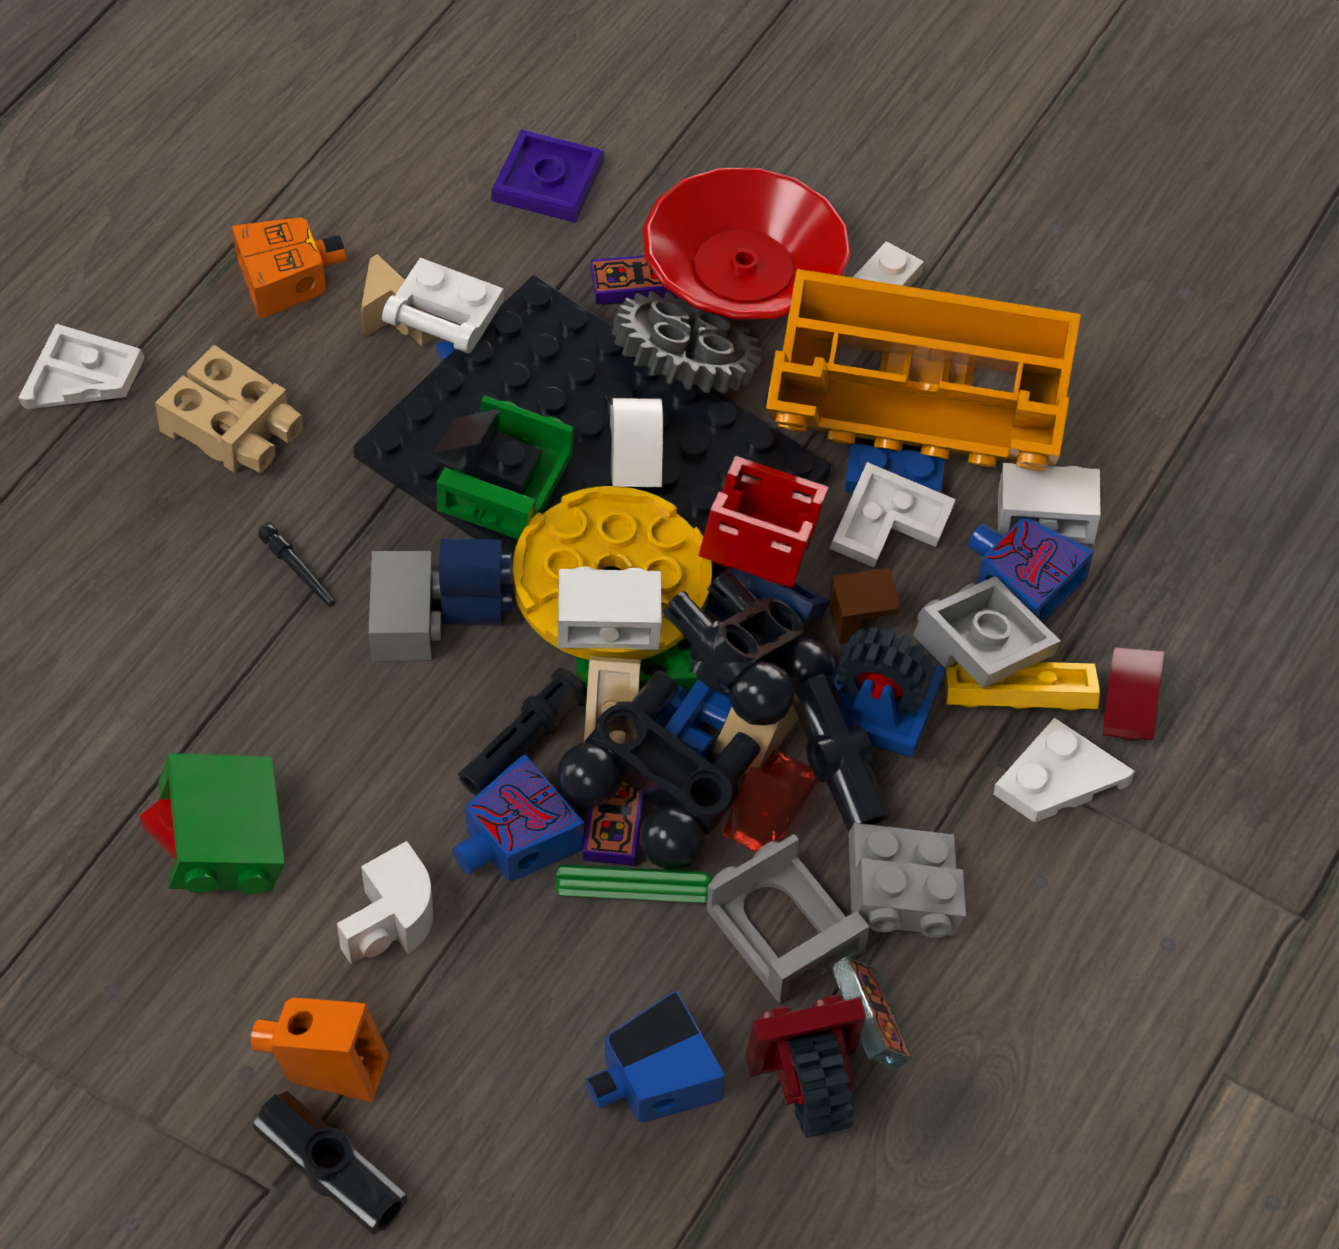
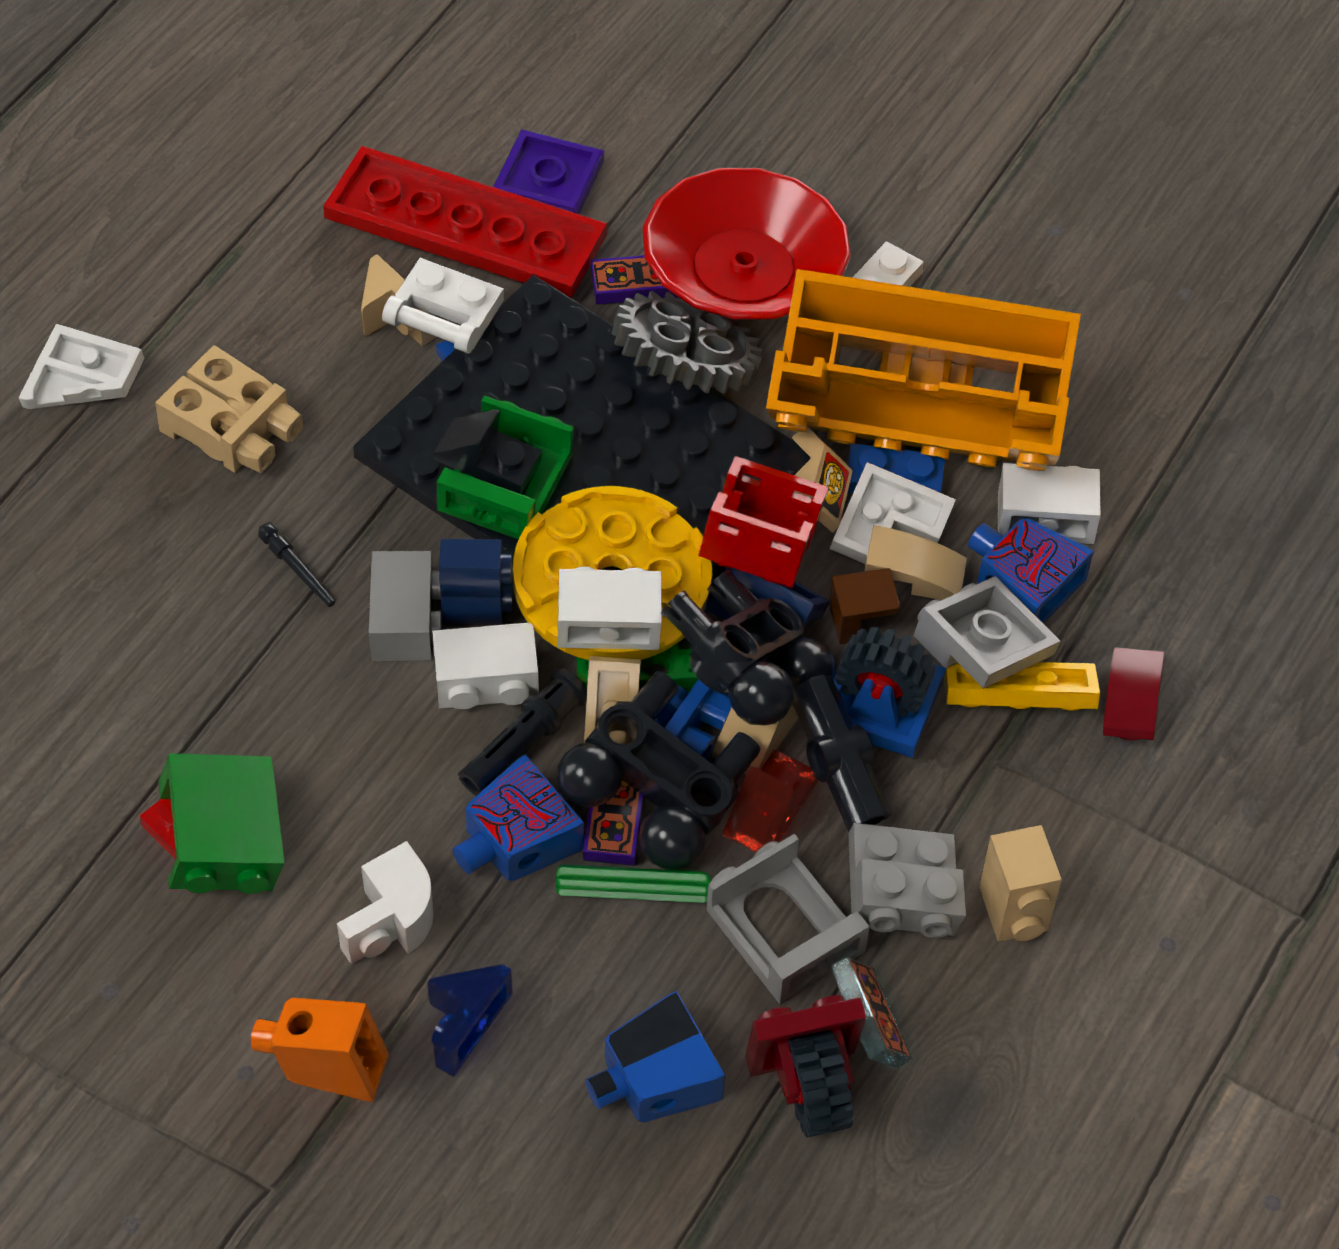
orange torso [232,217,346,319] -> none
black piece [253,1090,407,1236] -> none
white brick [610,398,663,487] -> none
white wing [993,718,1135,823] -> none
none -> red plate [323,146,607,298]
none -> clear blue slope [427,964,513,1077]
none -> white brick [432,623,539,709]
none -> slope [792,427,853,533]
none -> tan slope [865,525,967,600]
none -> tan brick [979,825,1062,942]

